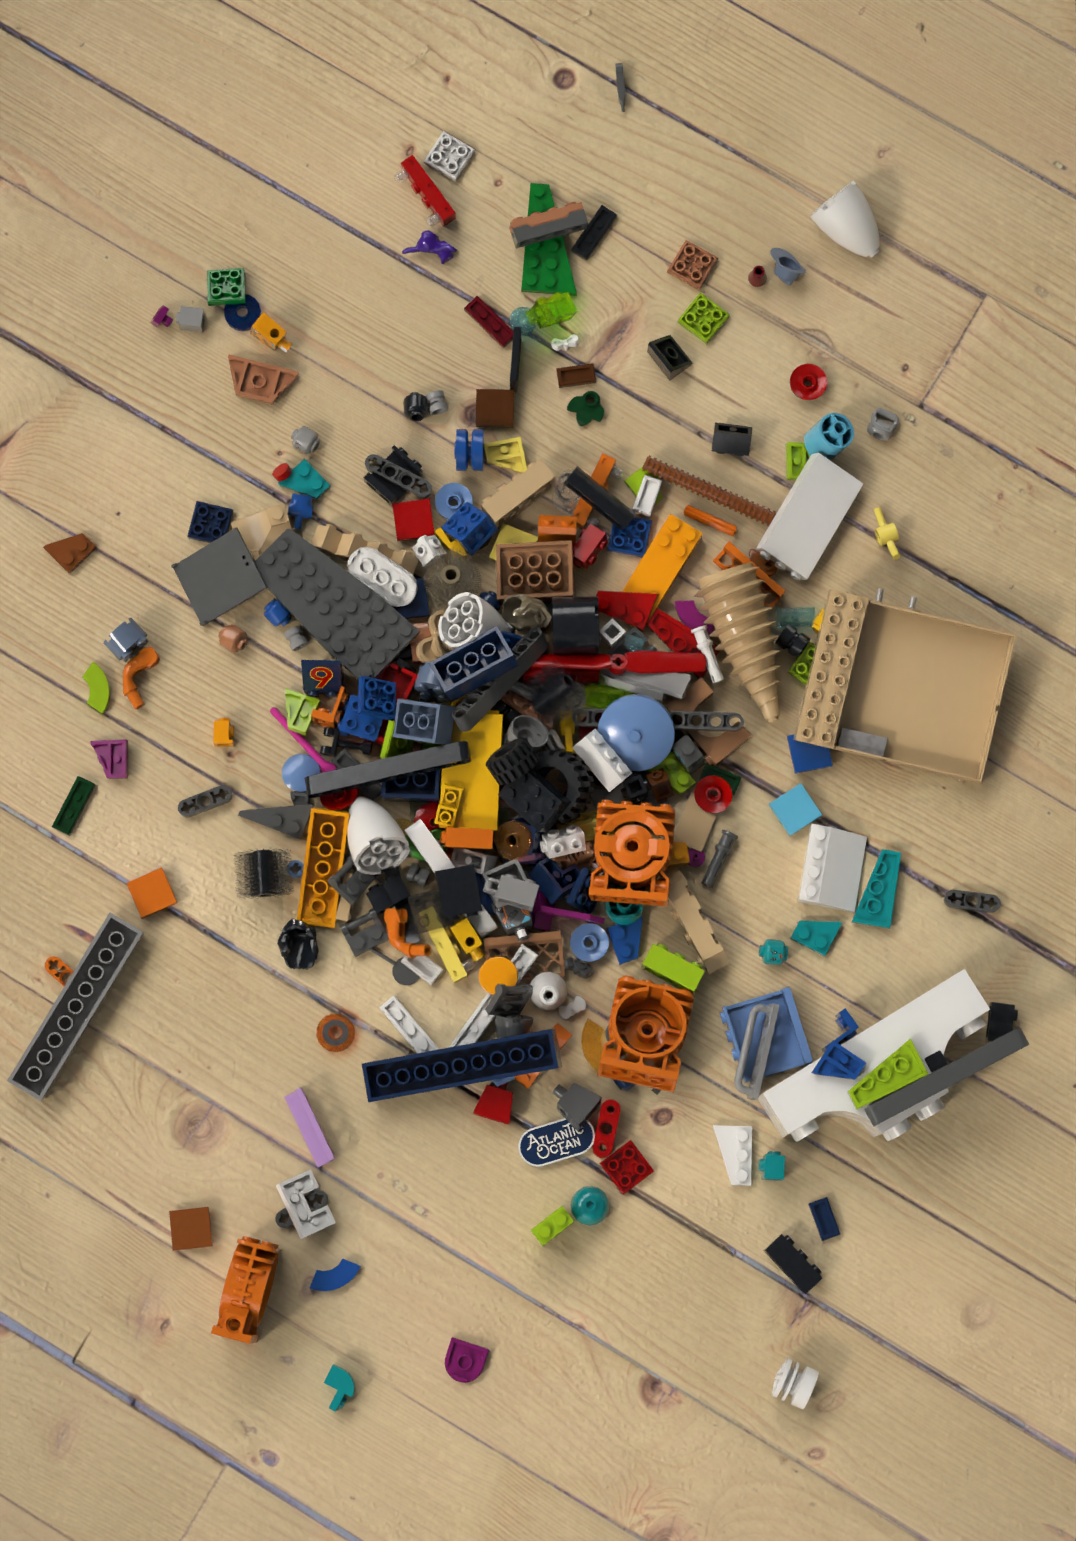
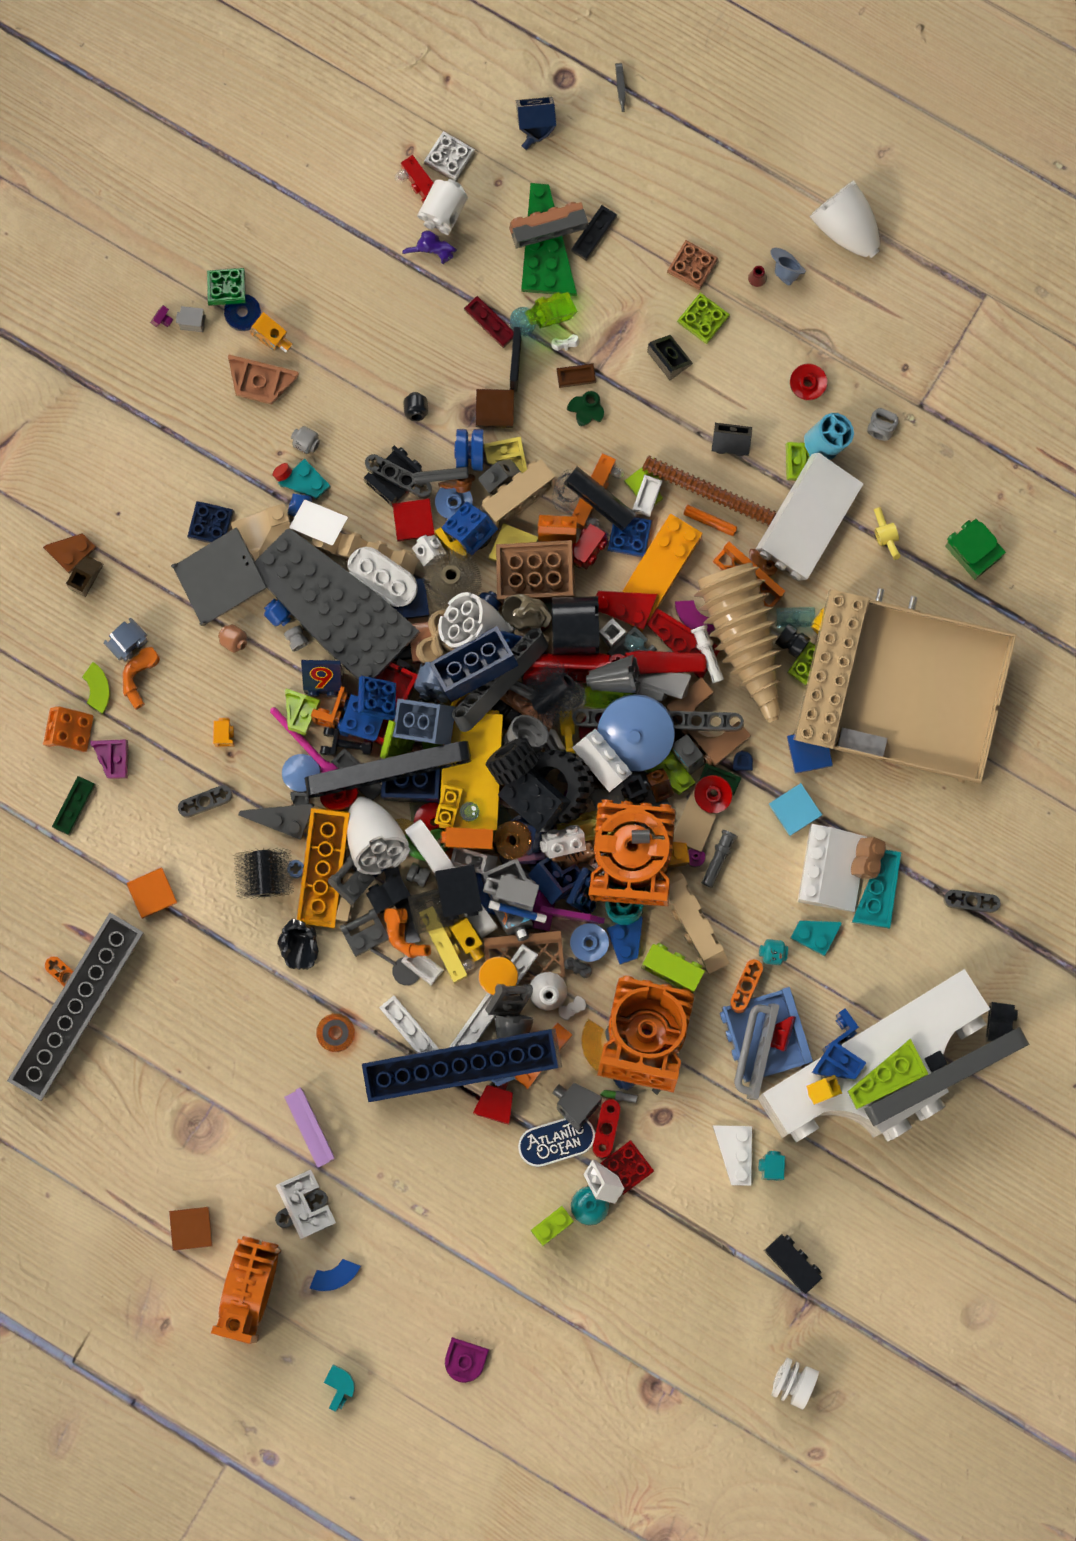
light grey wheel [426,390,448,415] -> none
dark blue tile [808,1197,841,1241] -> none
none -> orange bracket [43,706,94,752]
none -> dark brown slope [66,555,104,597]
none -> white sticker [289,500,348,545]
none -> dark grey axle [413,467,469,484]
none -> white cylinder [417,179,468,235]
none -> dark orange plate [438,474,476,493]
none -> clear light blue tile [460,802,479,822]
none -> dark grey torso [478,459,521,495]
none -> blue bar [488,900,547,923]
none -> dark blue piece [516,96,556,150]
none -> white slope [584,1159,624,1203]
none -> dark grey cone [586,655,641,694]
none -> light grey piece [600,1090,638,1103]
none -> dark grey hinge [632,830,650,844]
none -> orange beam [730,959,763,1013]
none -> dark blue tile [733,751,753,771]
none -> red tile [770,1016,796,1051]
none -> yellow brick [806,1075,842,1105]
none -> medium nougat brick [851,837,886,879]
none -> green brick [945,519,1006,580]

